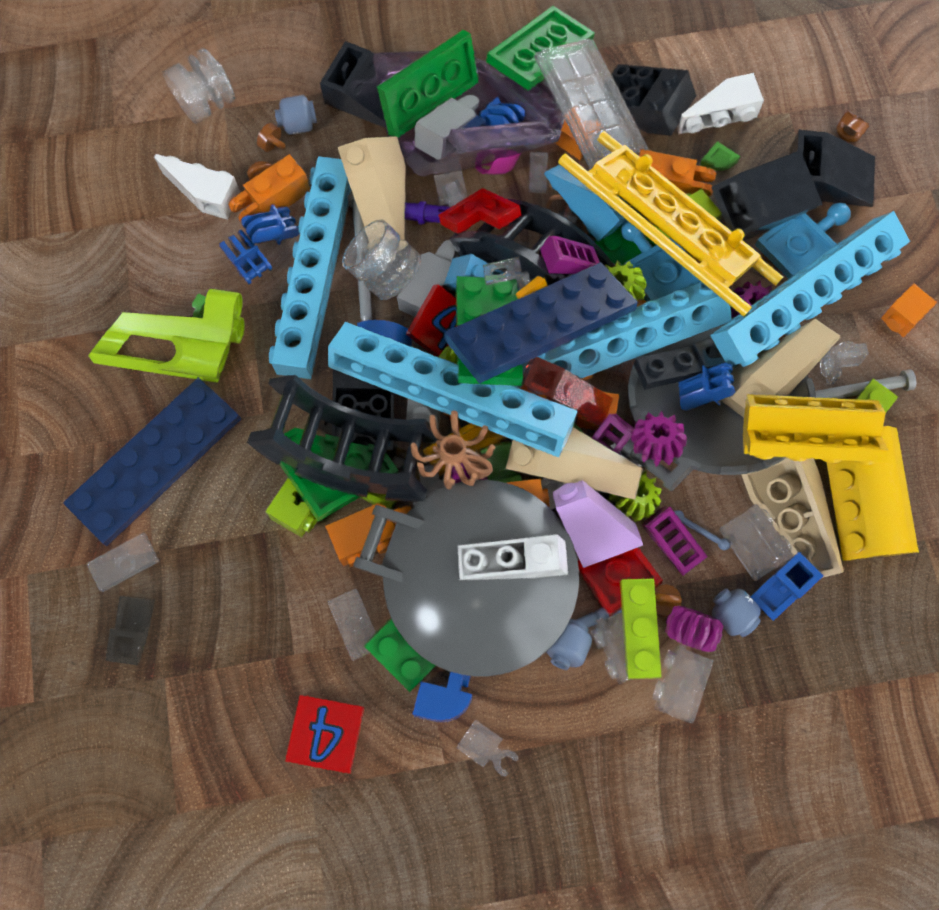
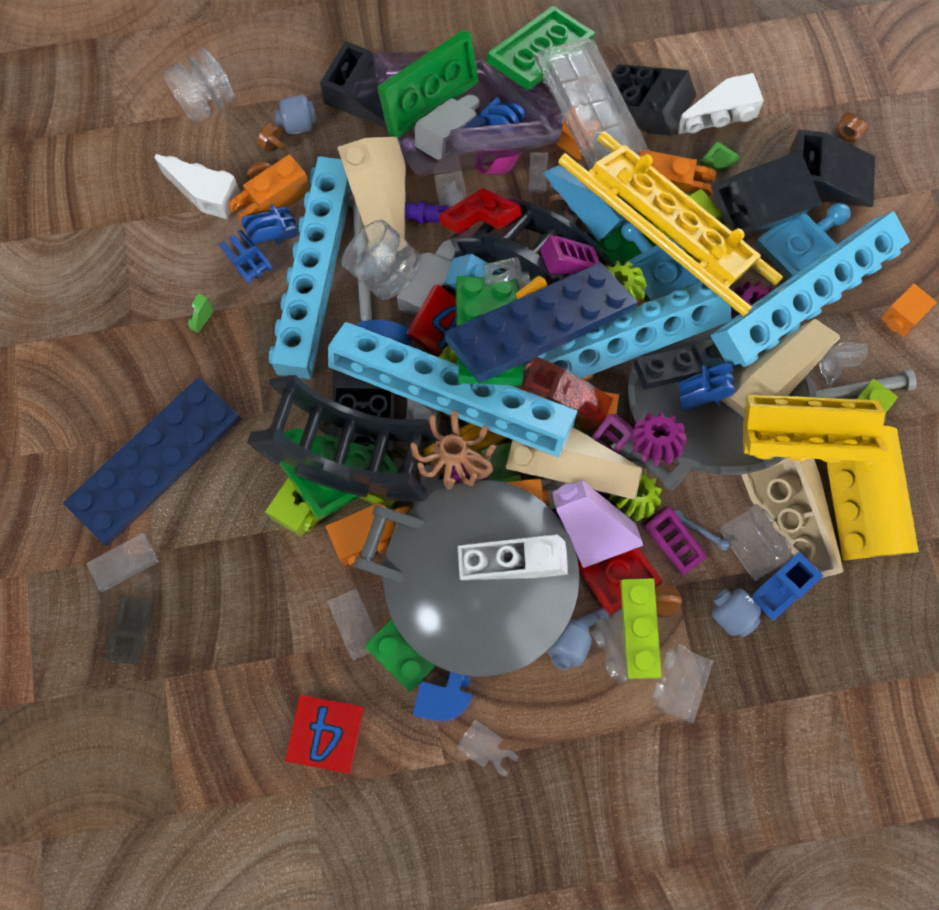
lime panel [88,288,244,383] -> none
magenta gear [665,606,724,652] -> none

